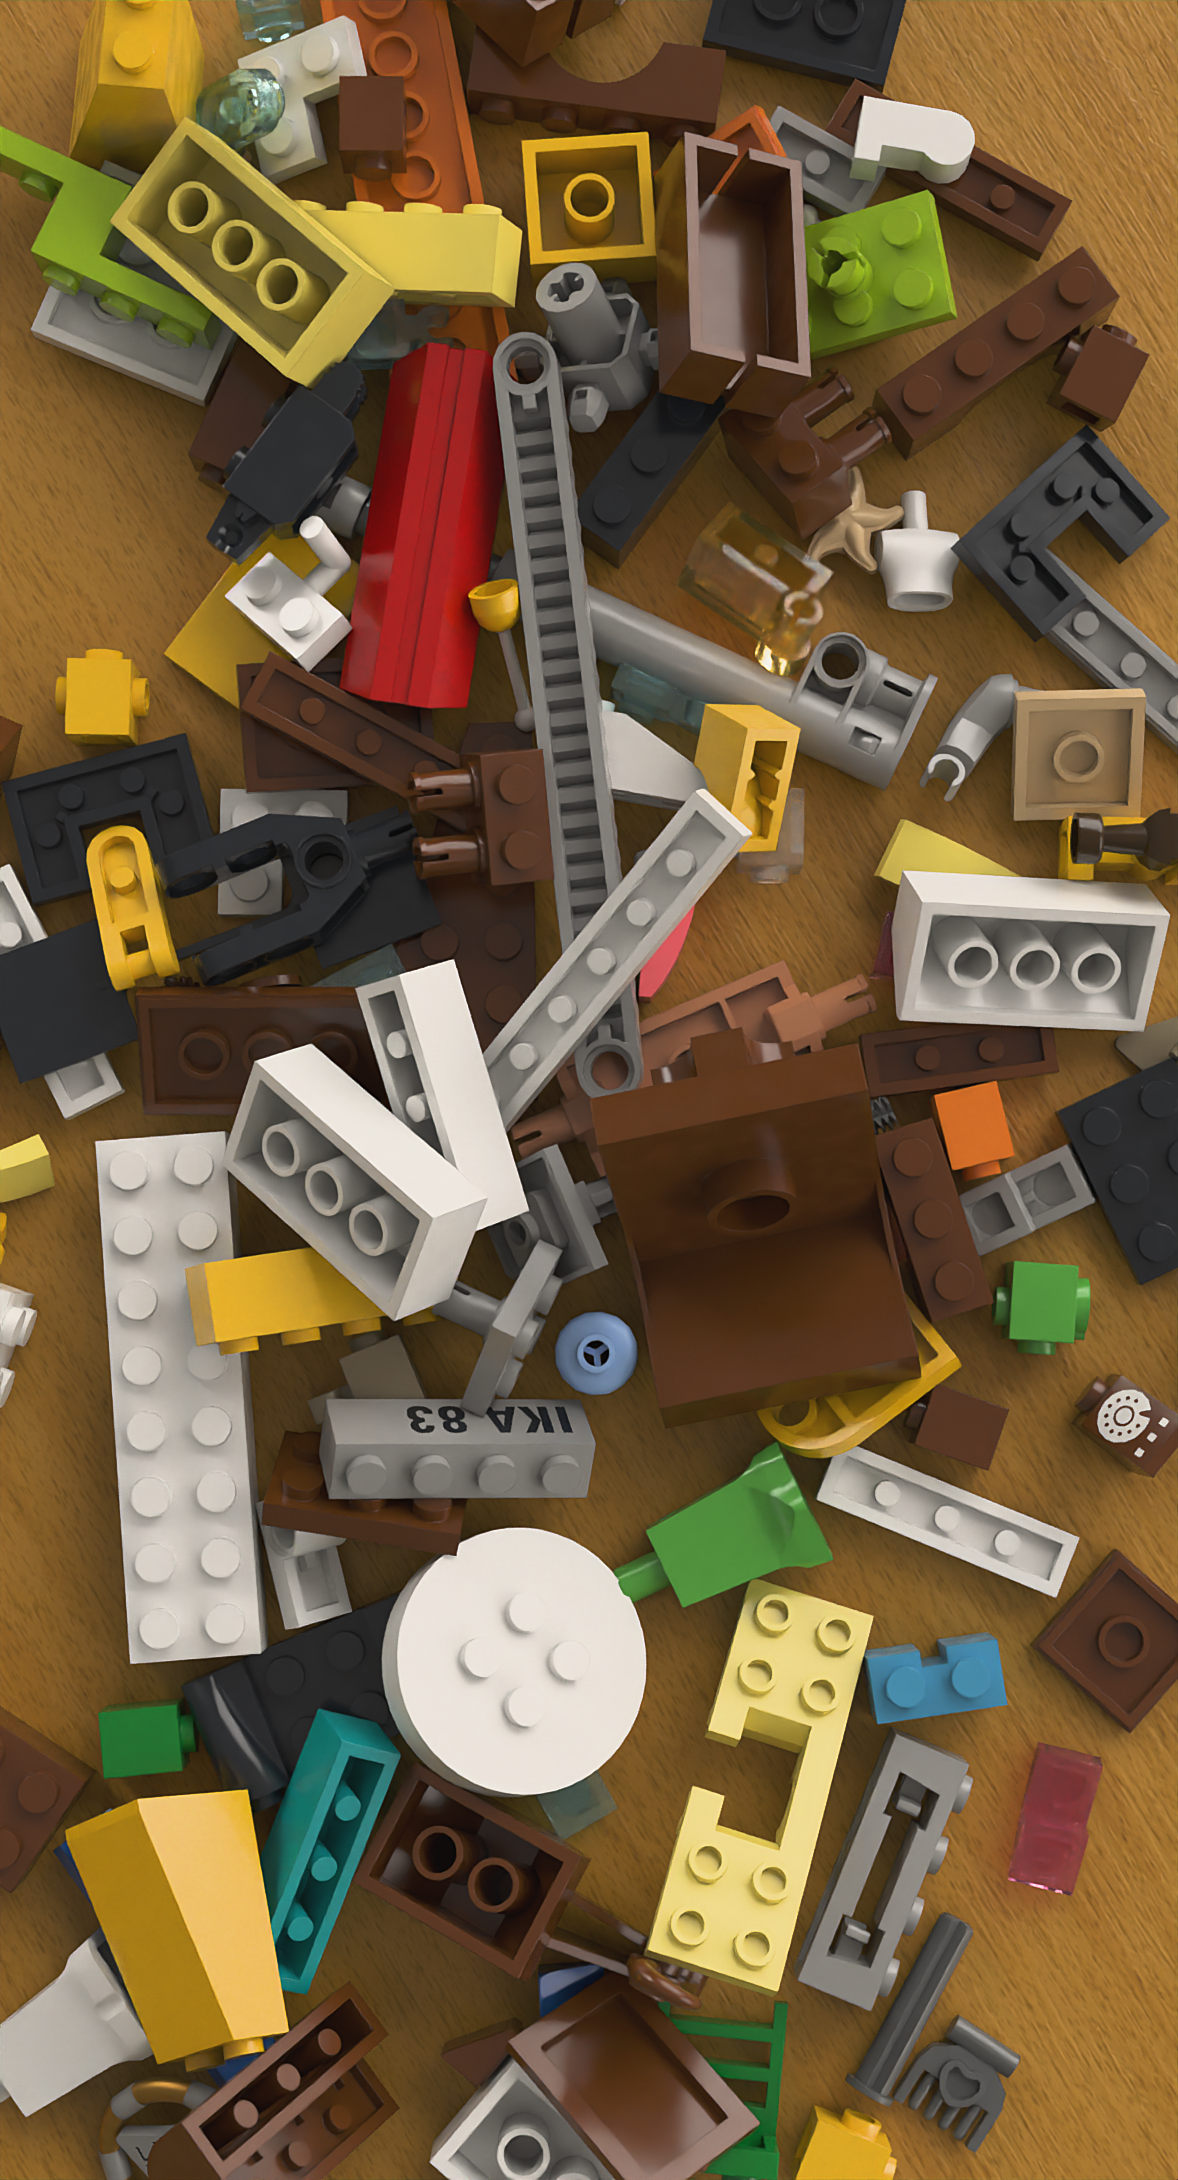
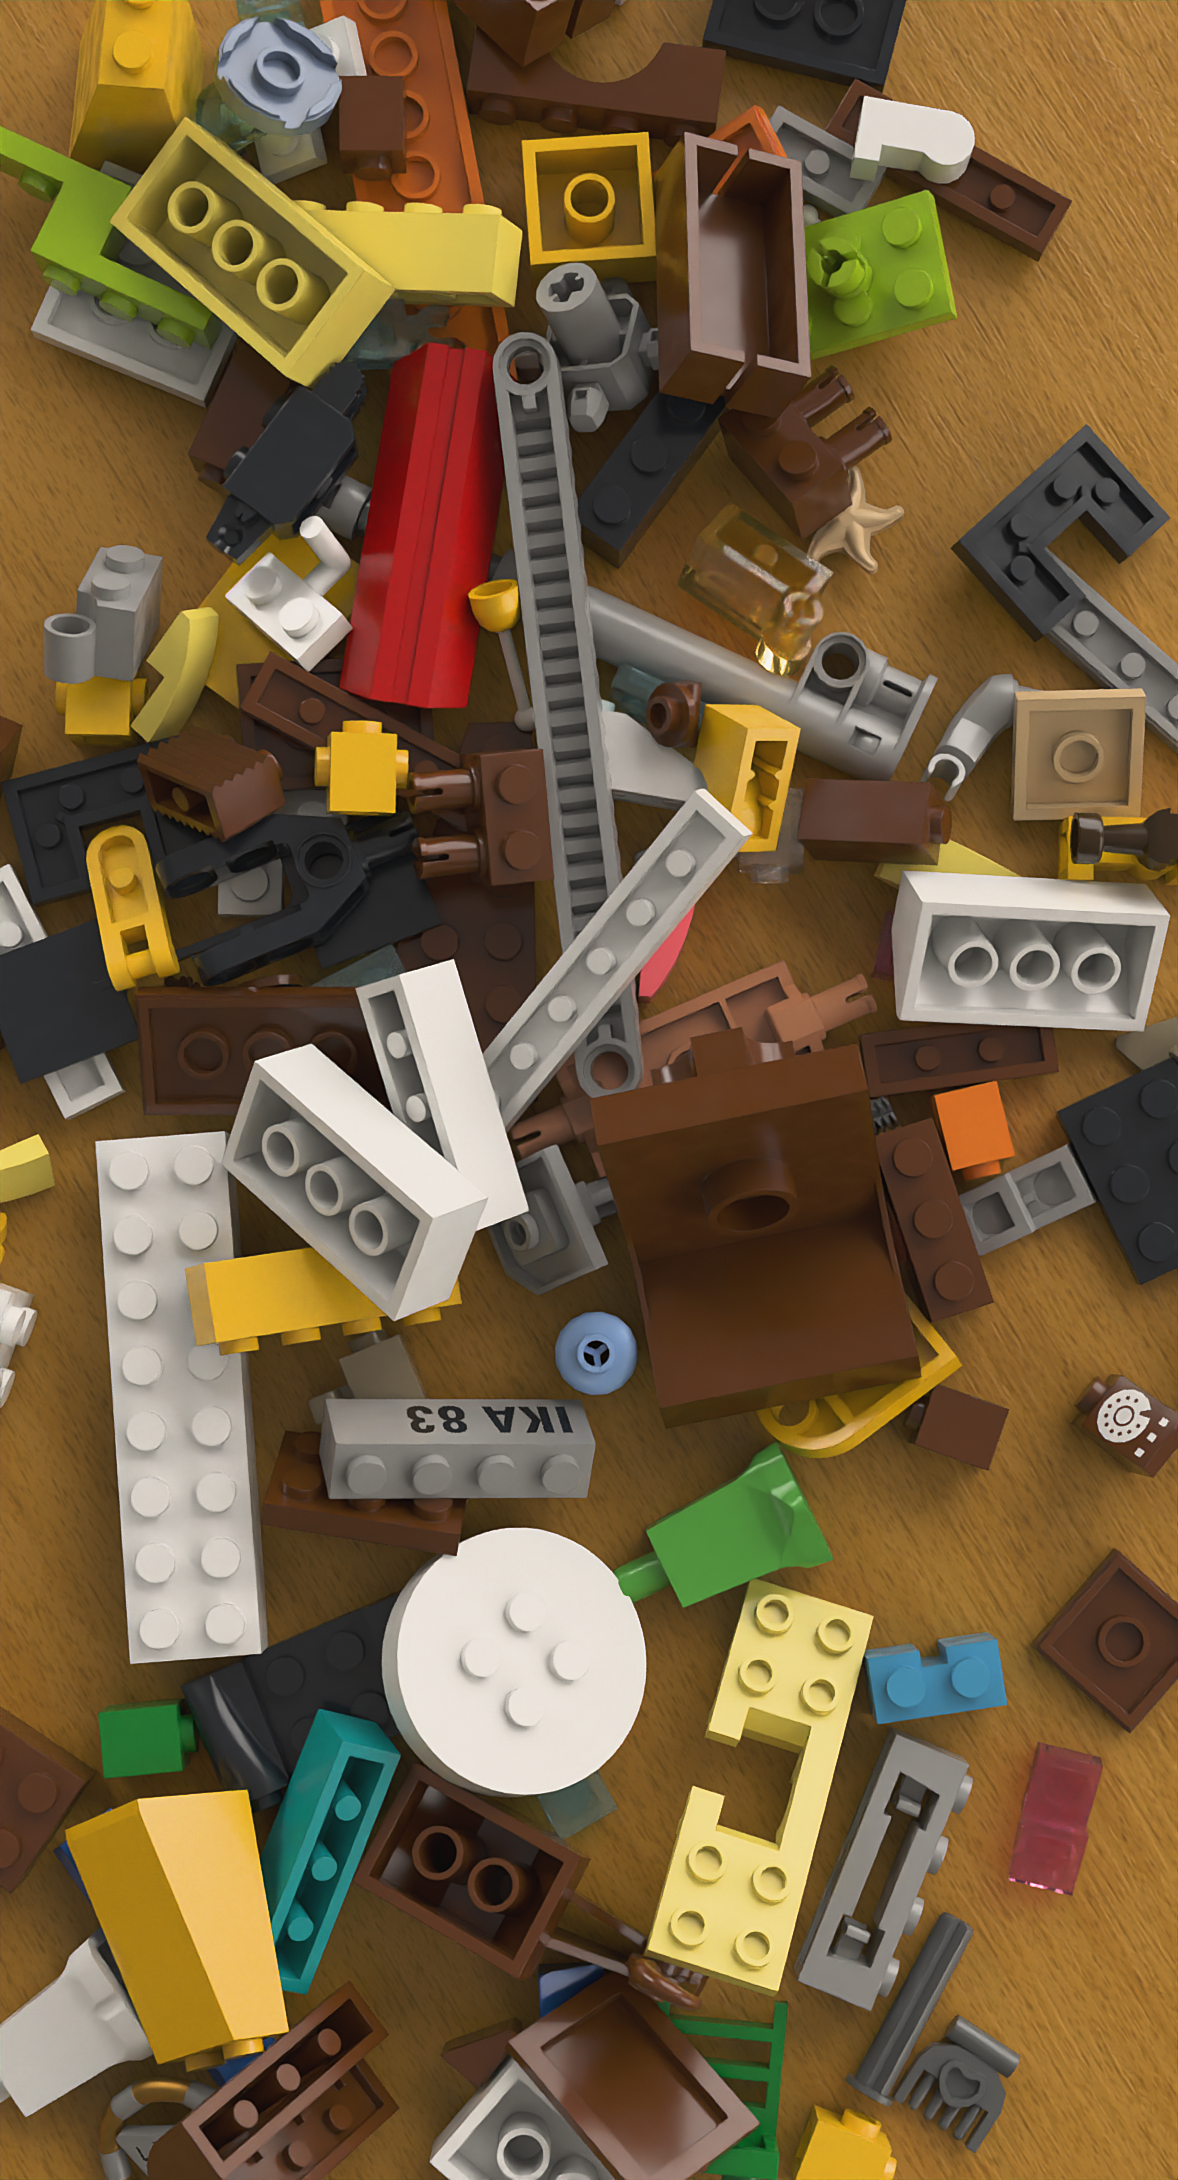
white plate [255,1501,352,1630] -> none
light grey plate [432,1239,563,1417] -> none
white plate [814,1446,1080,1598] -> none
reddish brown arch [871,246,1120,461] -> none
white piece [874,491,959,612] -> none
bright green brick [991,1261,1091,1355] -> none
reddish brown brick [1046,324,1150,432] -> none
none -> light grey hinge [43,545,163,684]
none -> light yellow slope [130,607,219,743]
none -> reddish brown brick [137,724,286,842]
none -> sand blue tile [214,17,342,137]
none -> yellow brick [314,721,408,817]
none -> reddish brown plate [645,681,702,748]
none -> reddish brown brick [797,778,952,866]

